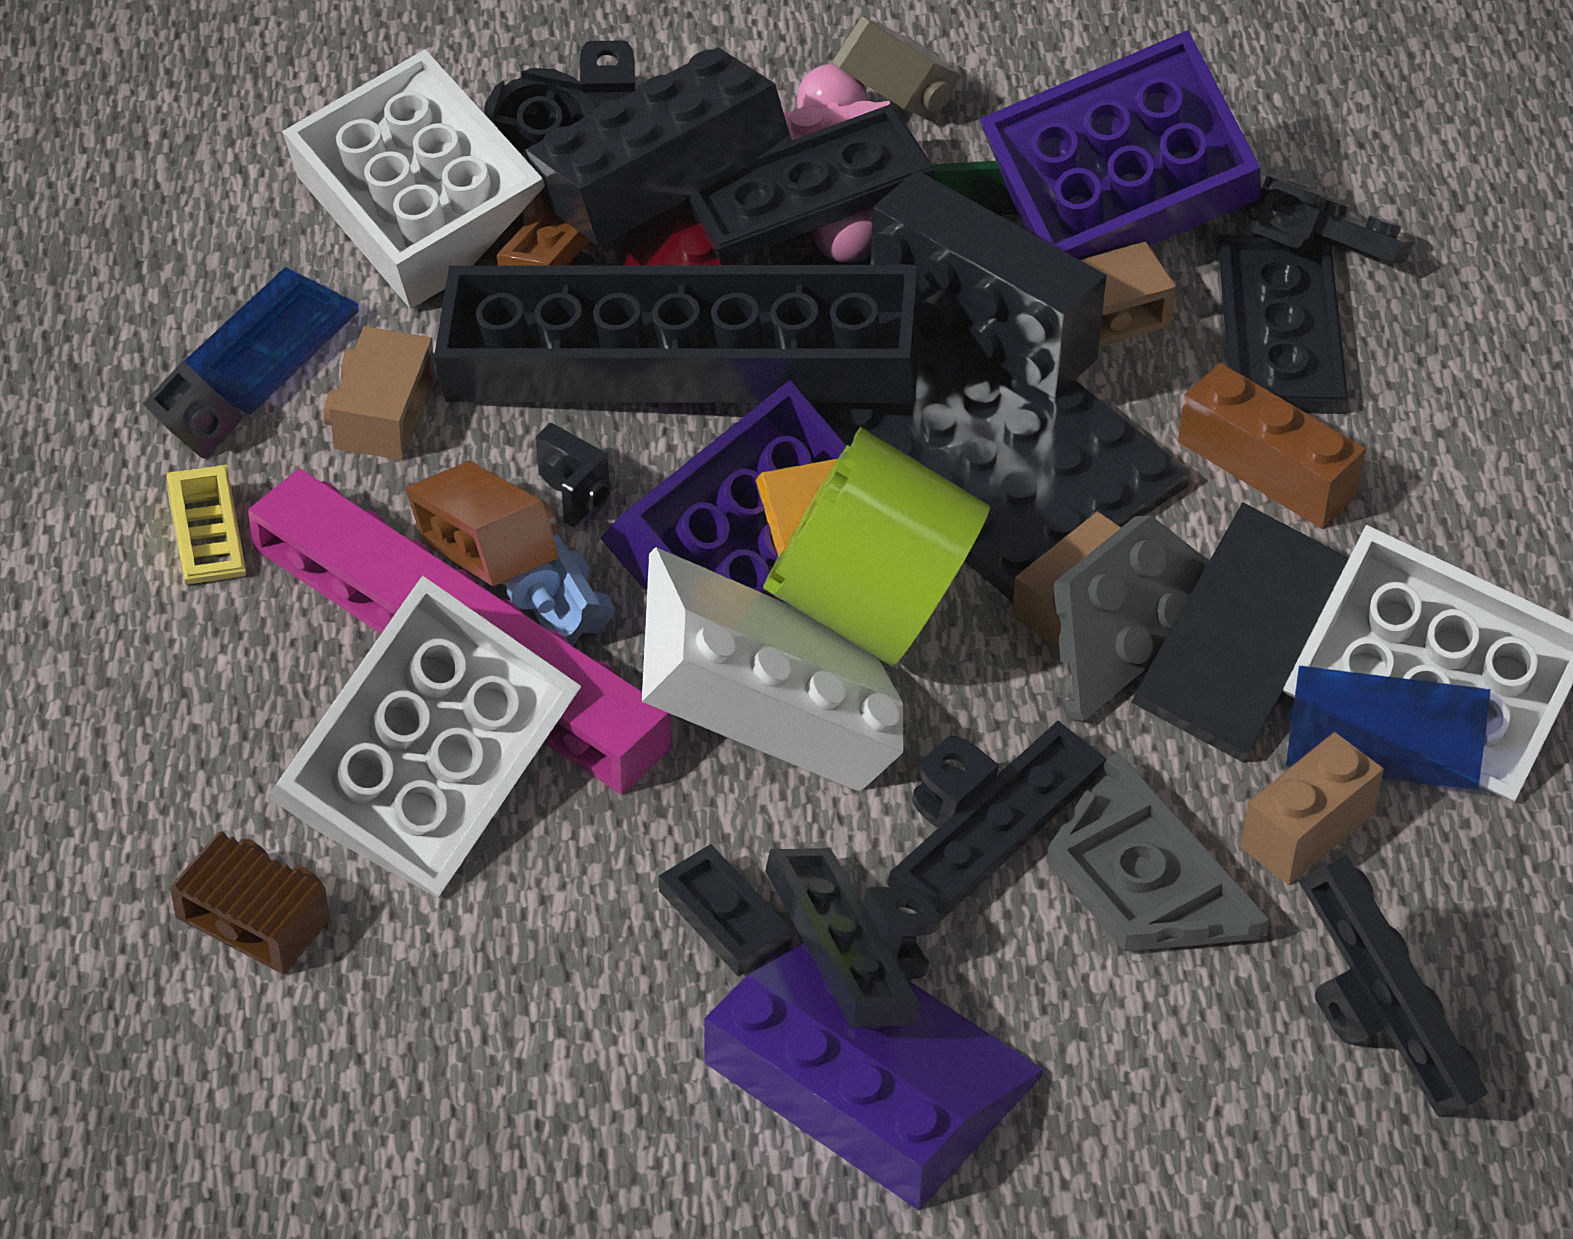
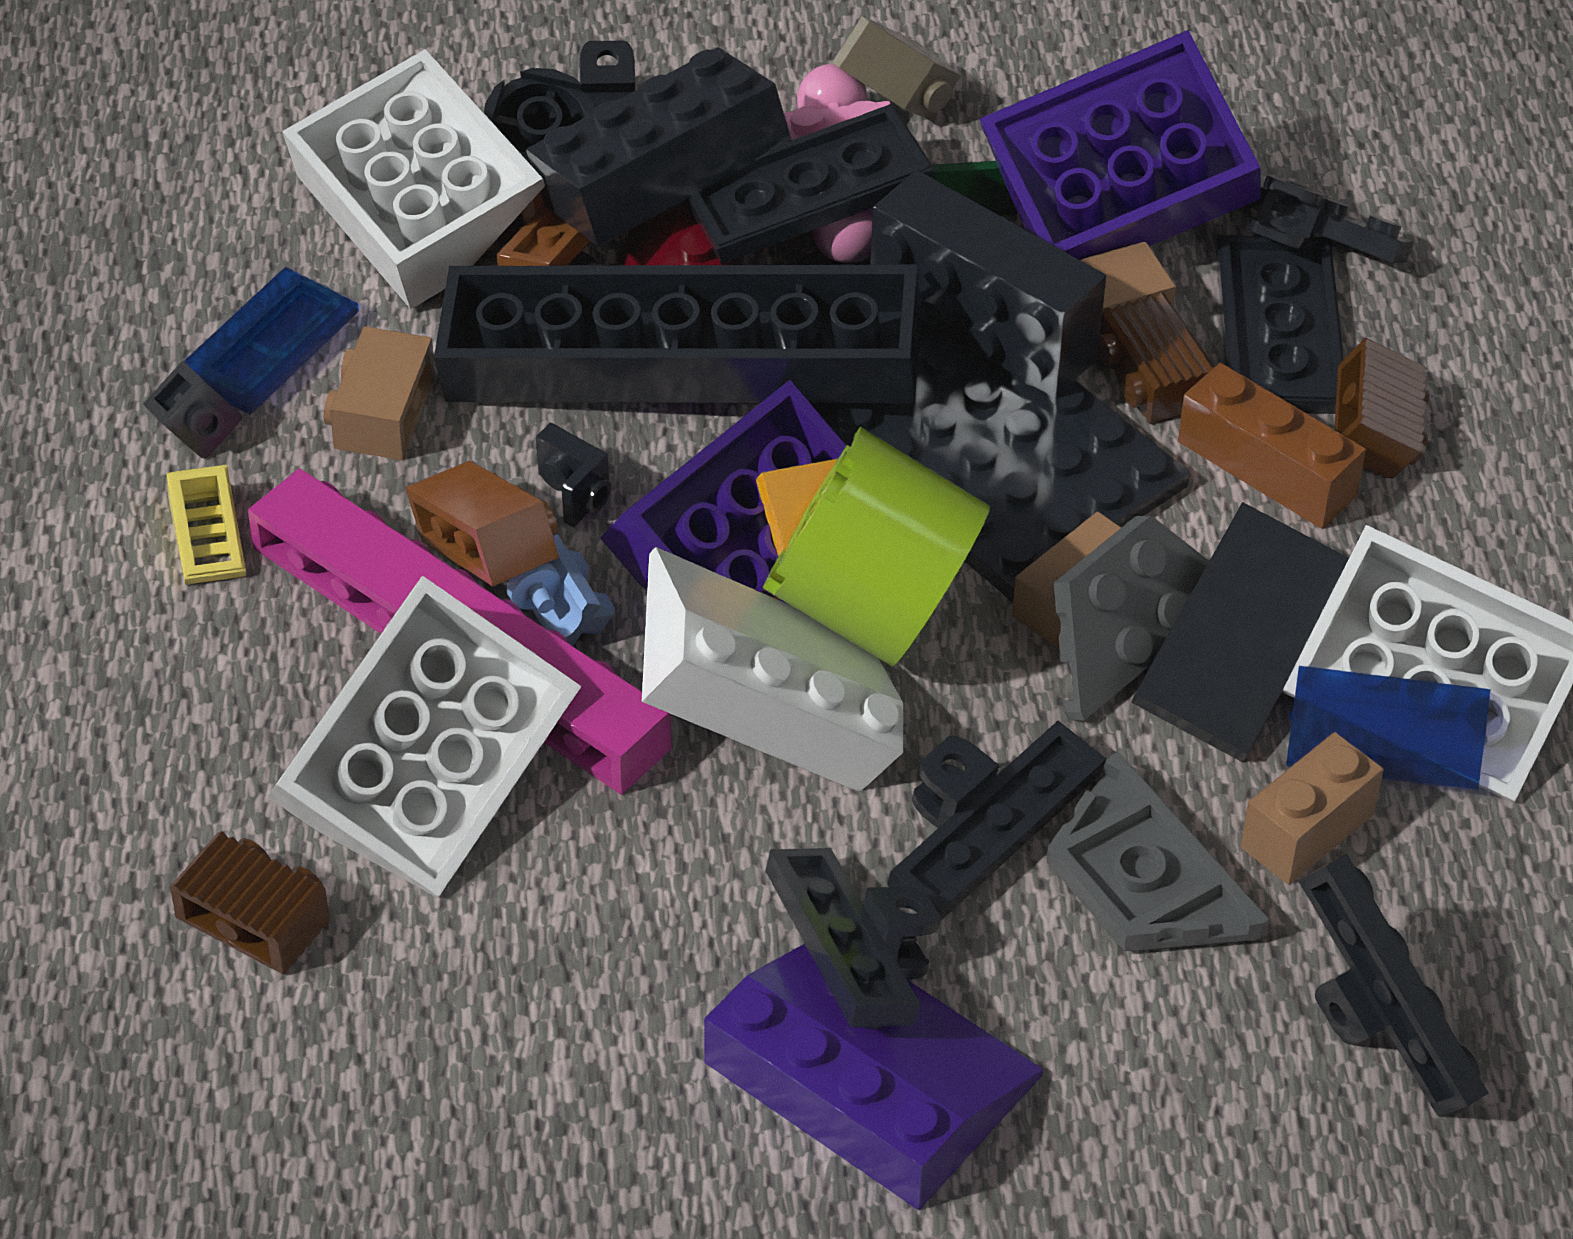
black plate [658,844,791,977] -> none
none -> reddish brown brick [1098,292,1215,424]
none -> reddish brown brick [1334,338,1430,479]

